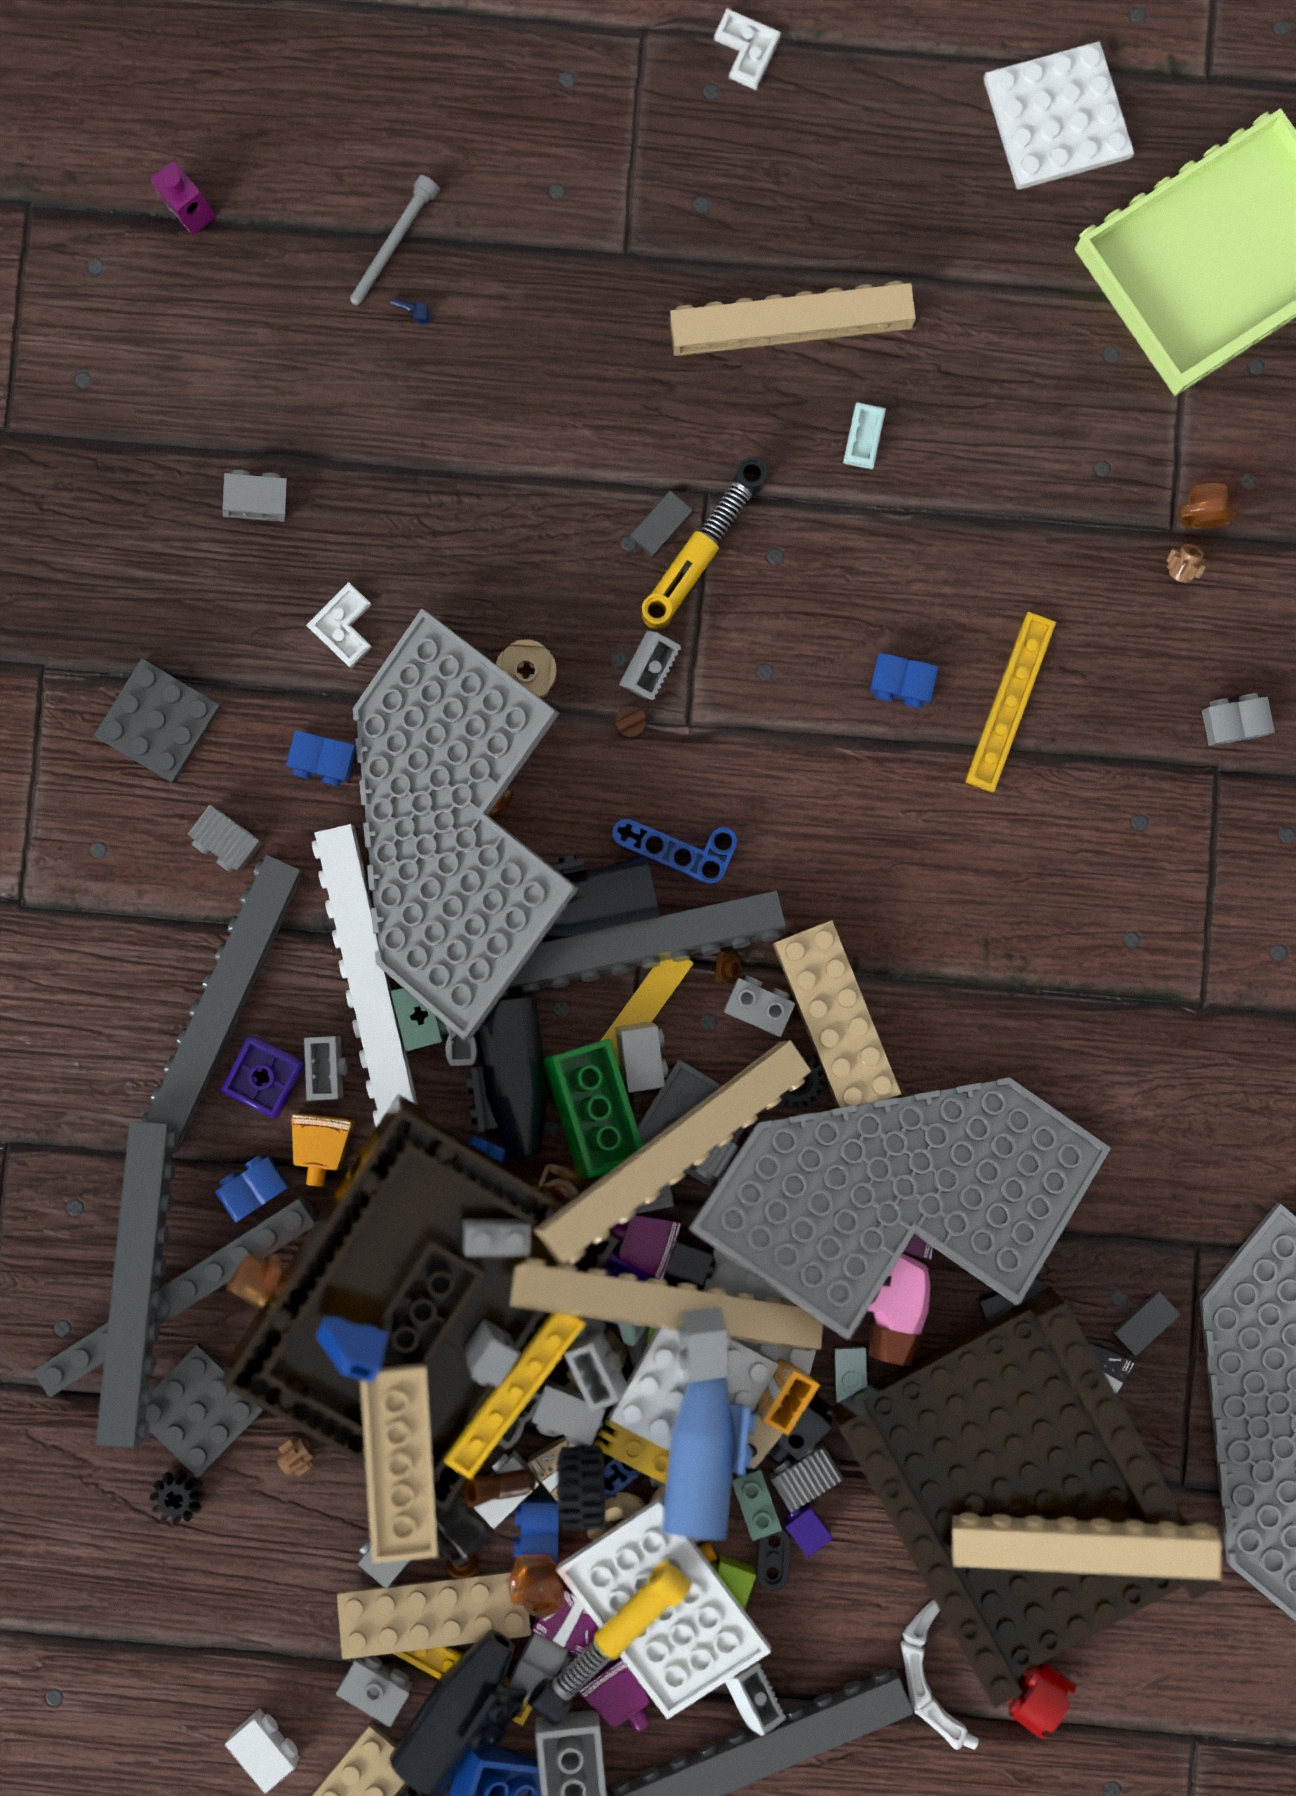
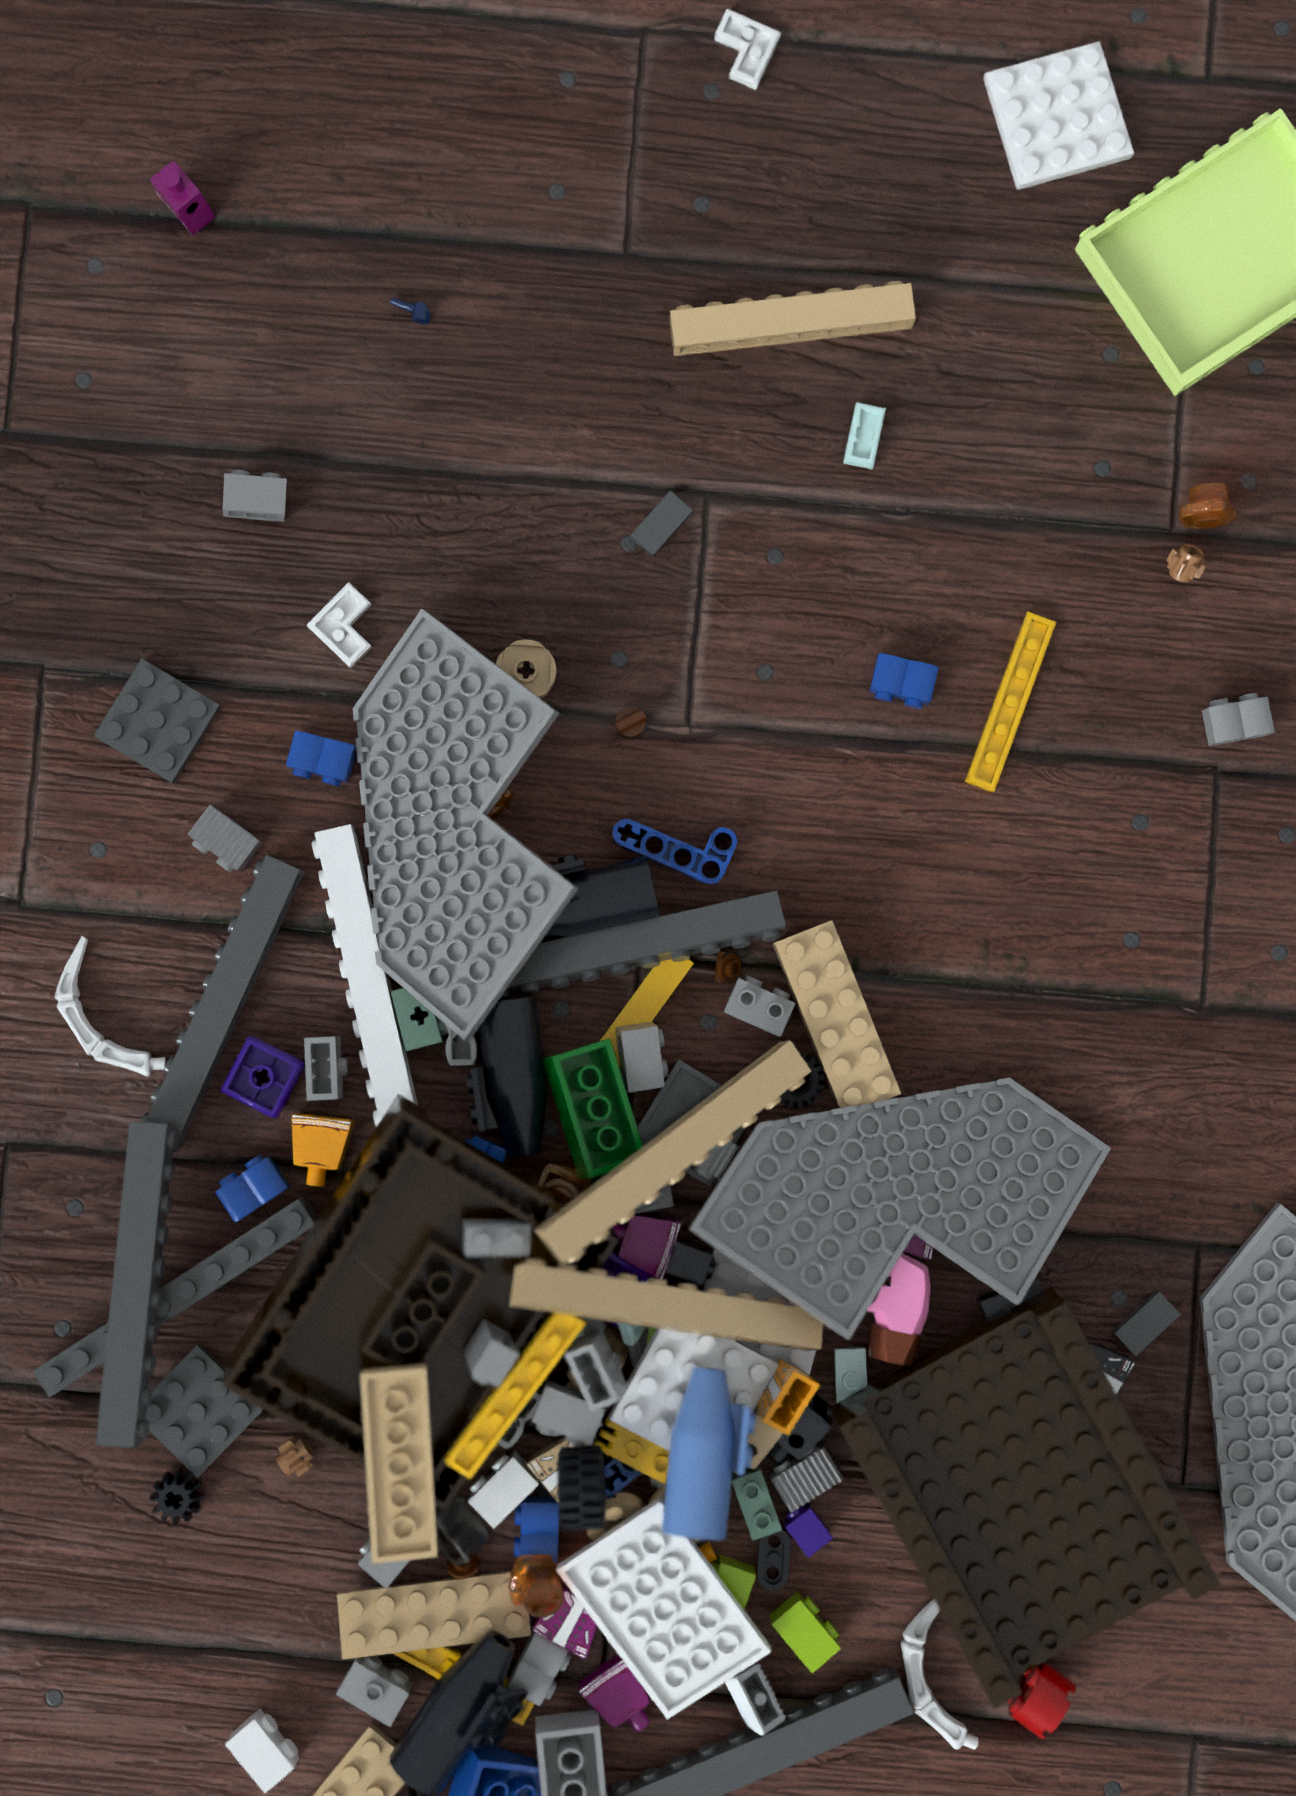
clear orange piece [226,1254,283,1309] -> none
blue slope [316,1316,388,1383] -> none
light grey piece [350,175,440,305] -> none
reddish brown piece [463,1469,536,1508] -> none
piece [528,1560,692,1725] -> none
light grey brick [619,631,681,700] -> none
piece [642,457,767,629] -> none
light grey brick [677,1307,728,1383] -> none
tan brick [953,1513,1220,1580] -> none
none -> white animal [55,936,167,1077]
none -> lime brick [769,1591,841,1674]

